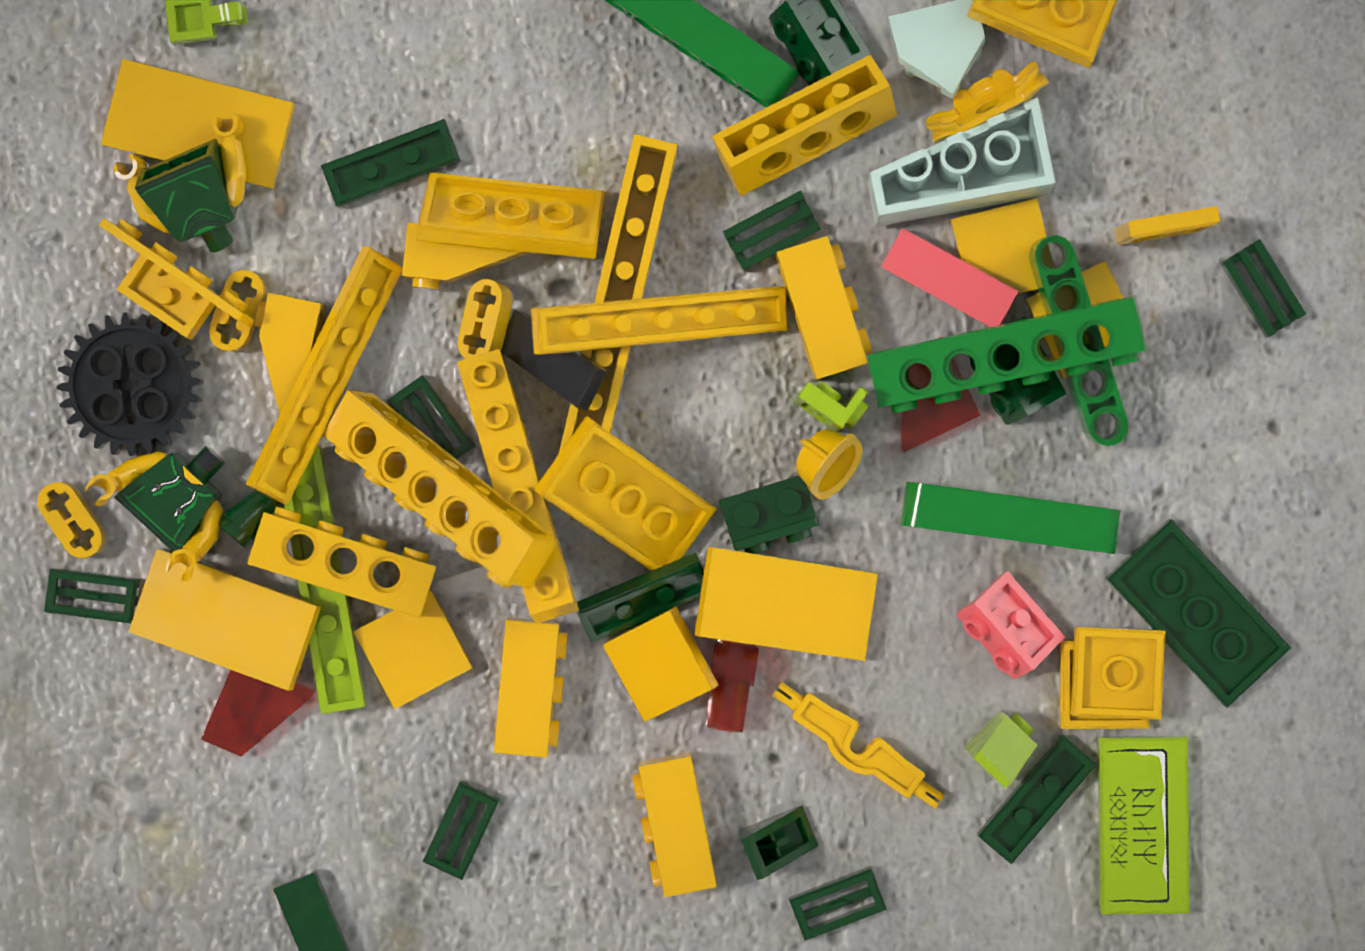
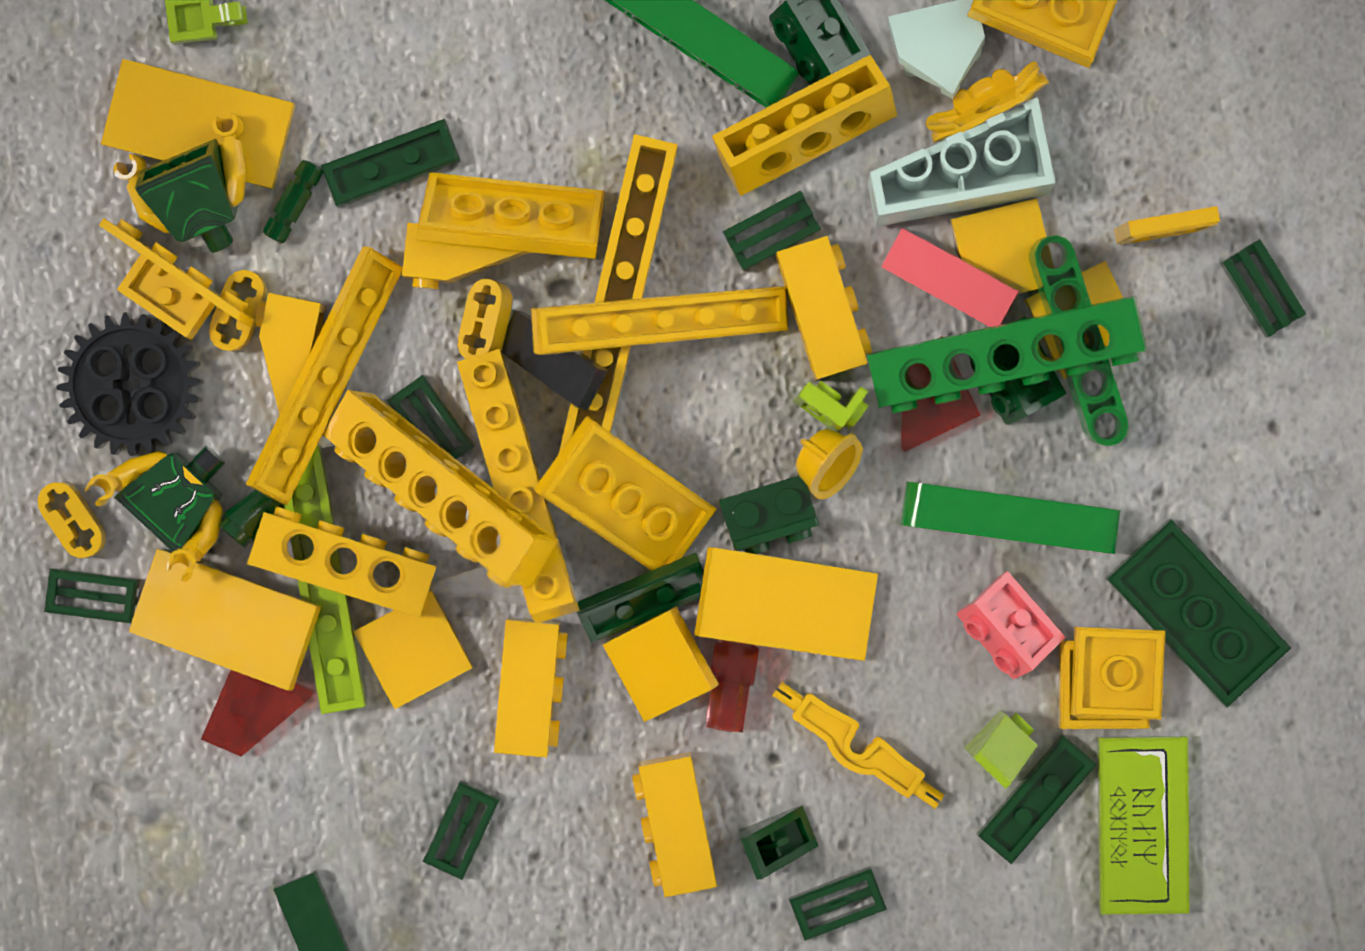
none -> dark green axle [263,160,323,243]

